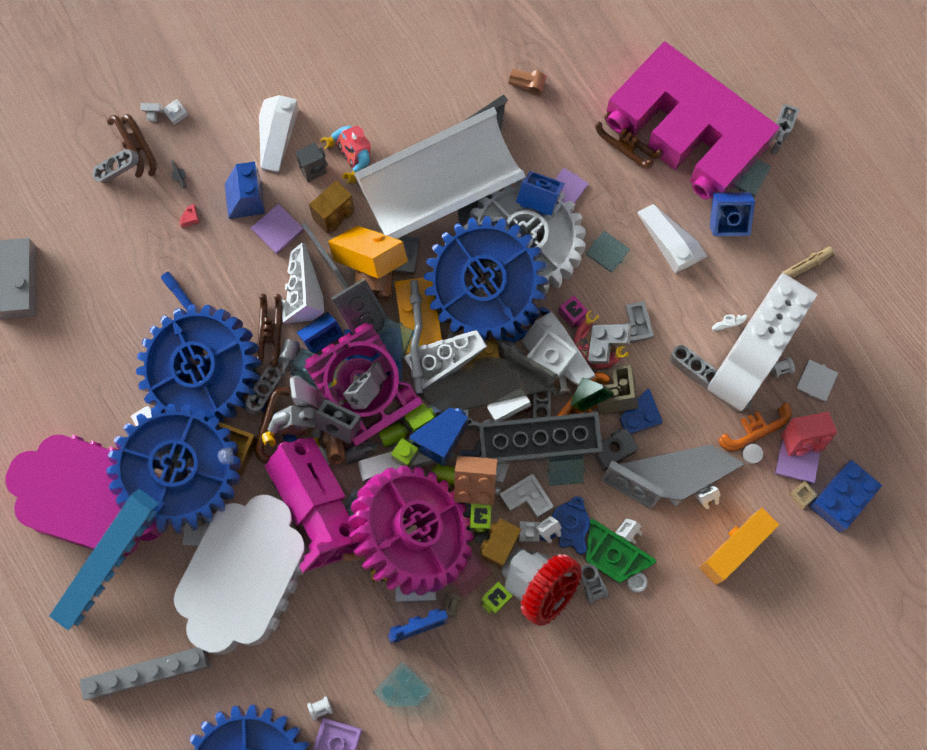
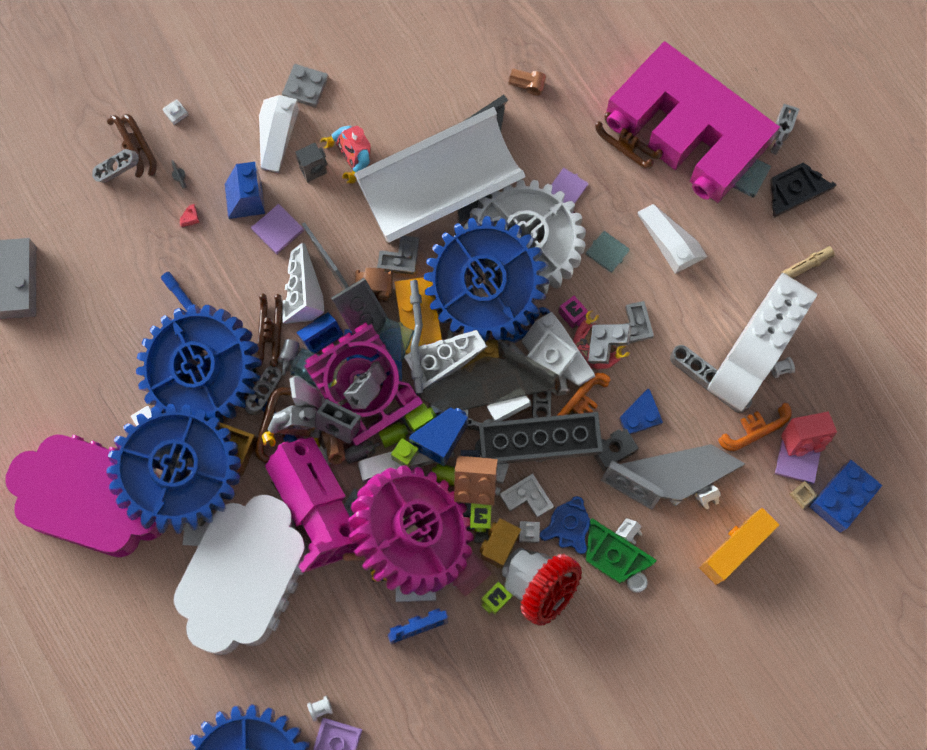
dark azure brick [49,489,159,631] -> none
light grey brick [79,647,211,701] -> none
white tile [141,103,163,122] -> none
clear hinge [218,448,234,464] -> none
pearl gold brick [309,180,354,234] -> none
light orange brick [328,225,408,279] -> none
clear light blue plate [374,662,432,707] -> none
dark tan bush [440,592,463,618] -> none
blue slope [516,170,565,215] -> none
white tile [534,516,562,543] -> none
clear light blue piece [547,456,586,486] -> none
dark green slope [570,378,614,412] -> none
light grey piece [580,564,609,605] -> none
dark tan brick [597,364,639,415] -> none
blue brick [710,192,755,236] -> none
white piece [712,314,747,332] -> none
white tile [742,444,763,464] -> none
white piece [796,359,838,402] -> none
none -> light grey plate [282,64,328,107]
none -> black wing [770,163,837,218]

